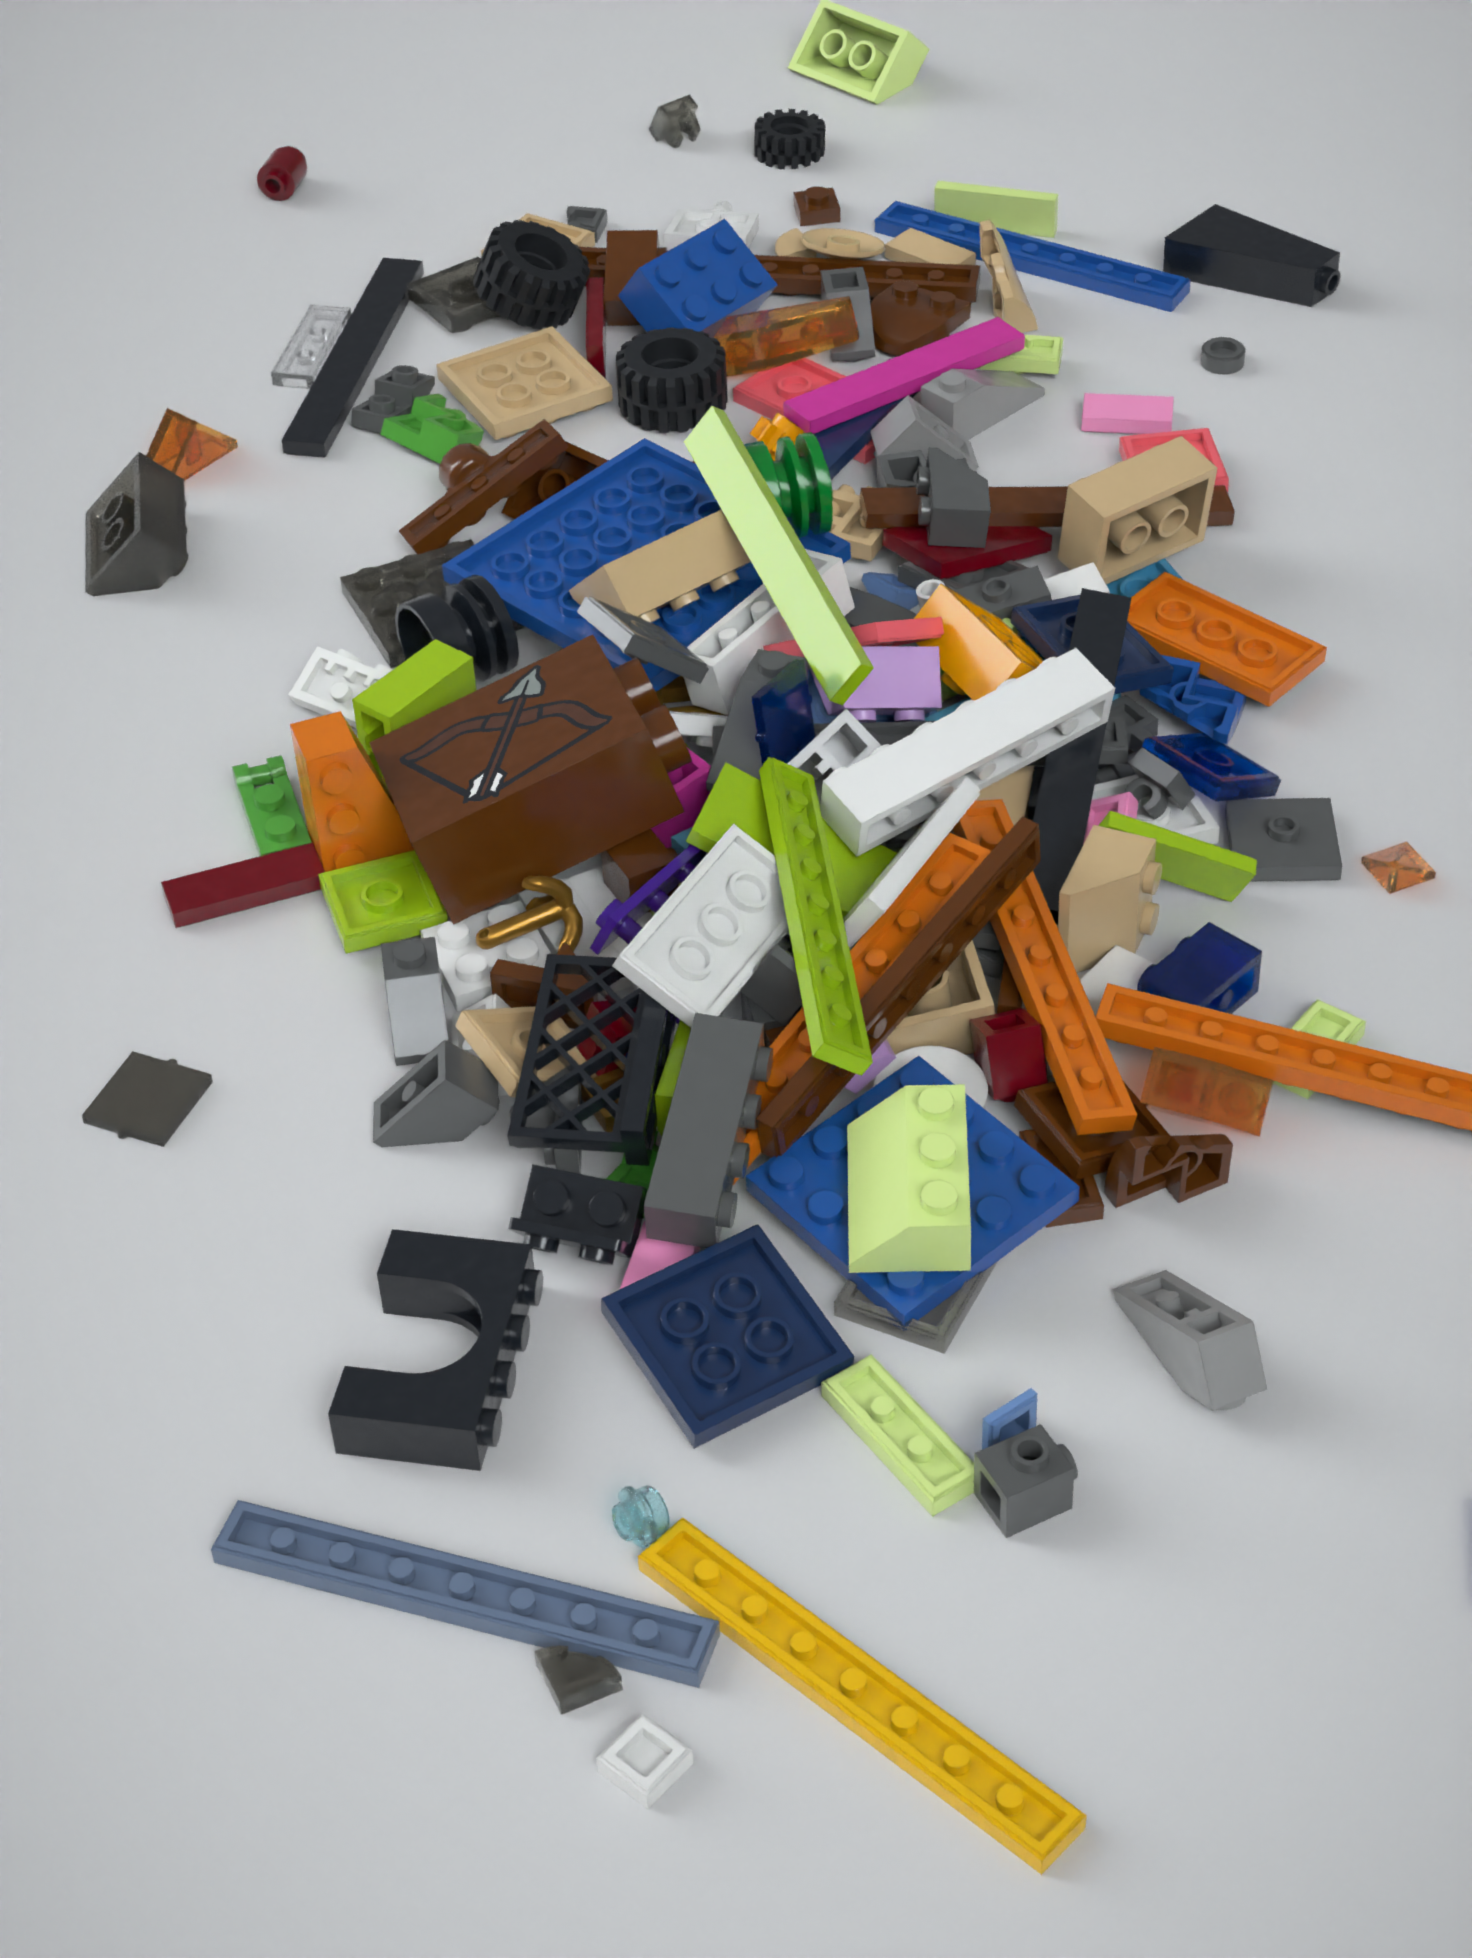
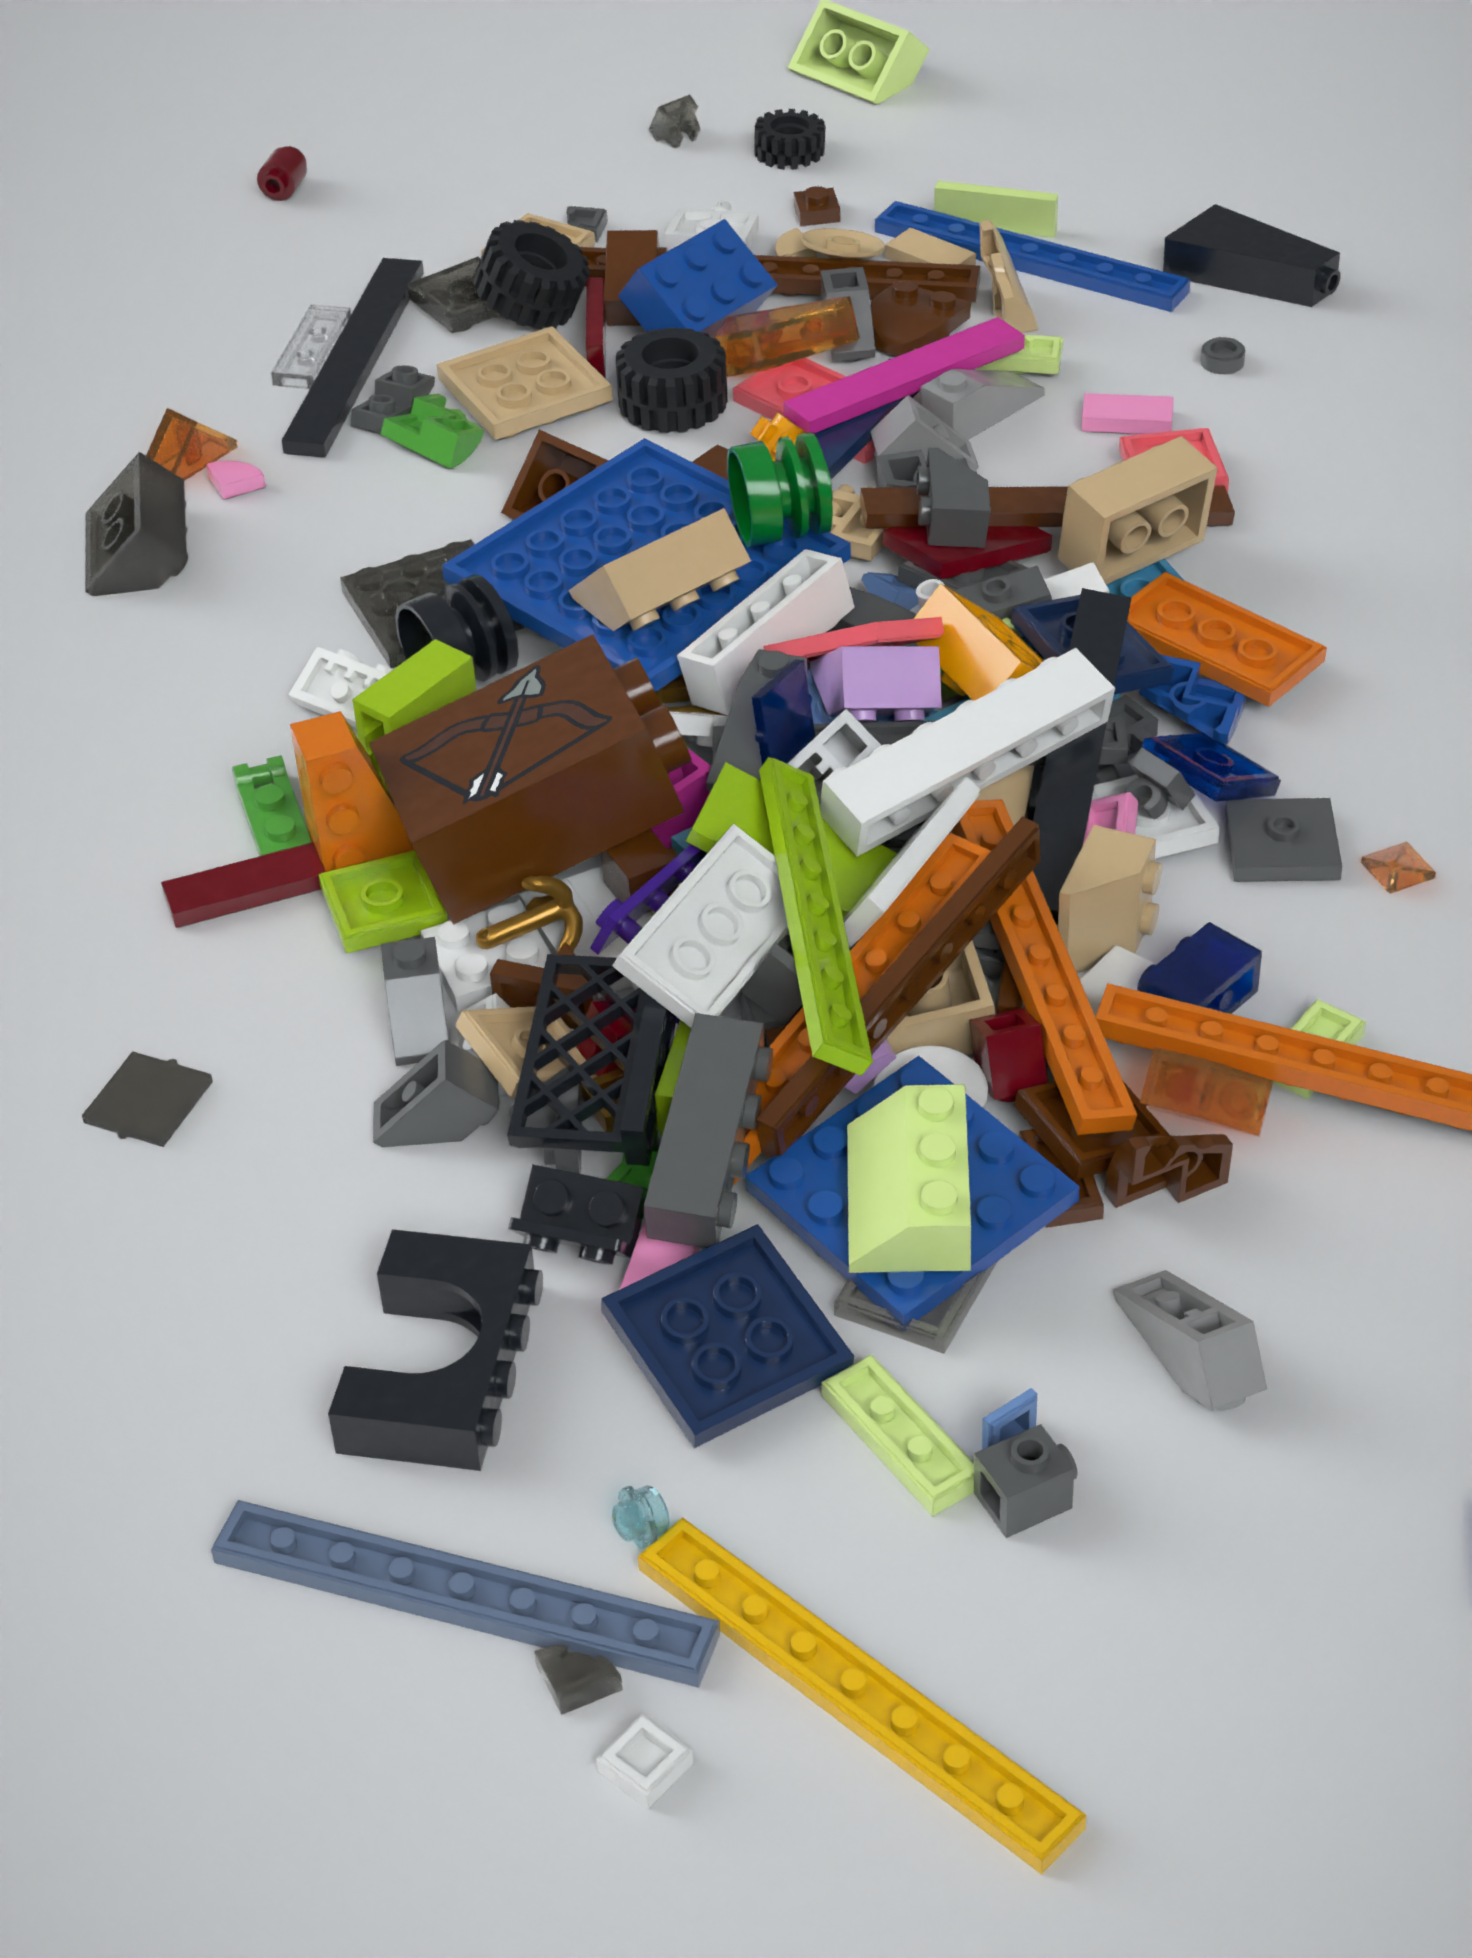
reddish brown plate [399,419,569,560] -> none
dark grey plate [577,596,709,684] -> none
tile [684,406,874,705] -> none
lime tile [1098,811,1257,902] -> none
none -> bright pink tile [206,461,266,499]

